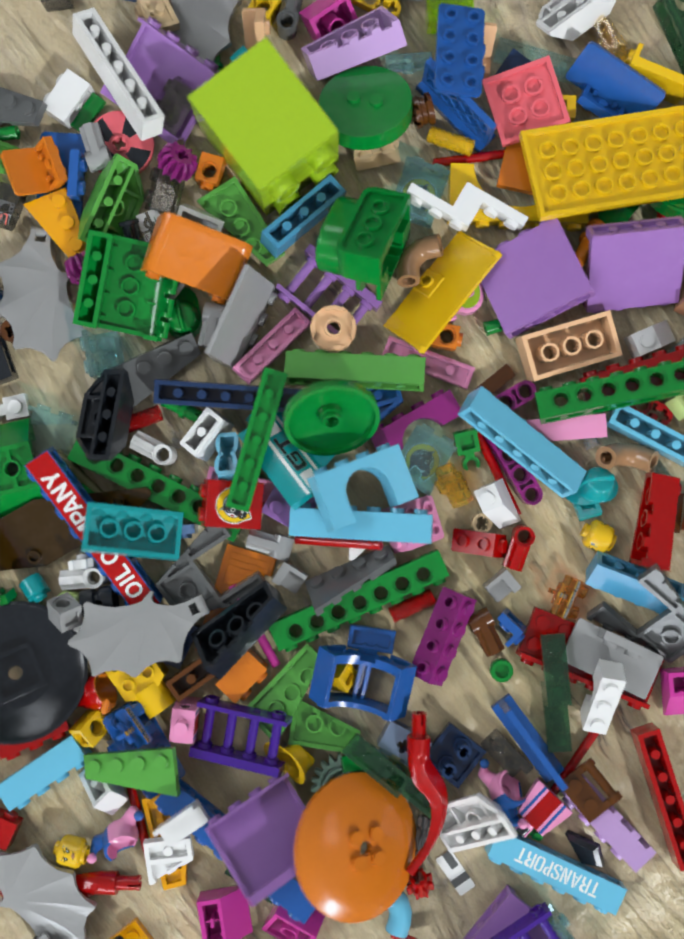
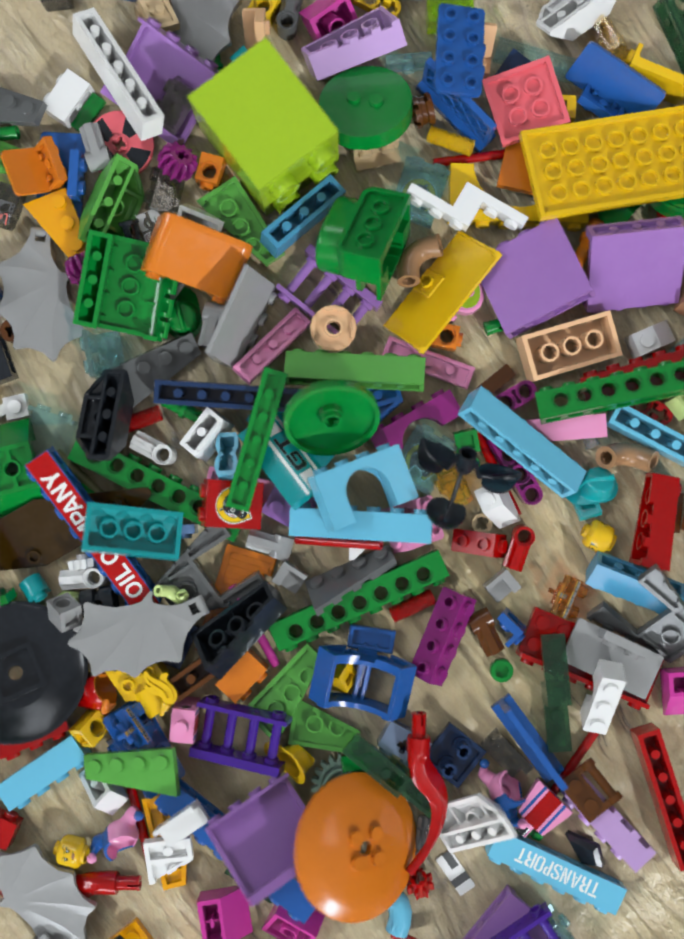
none -> yellow piece [143,670,178,716]
none -> yellowish green arm [153,585,189,604]
none -> black plant [417,437,522,529]

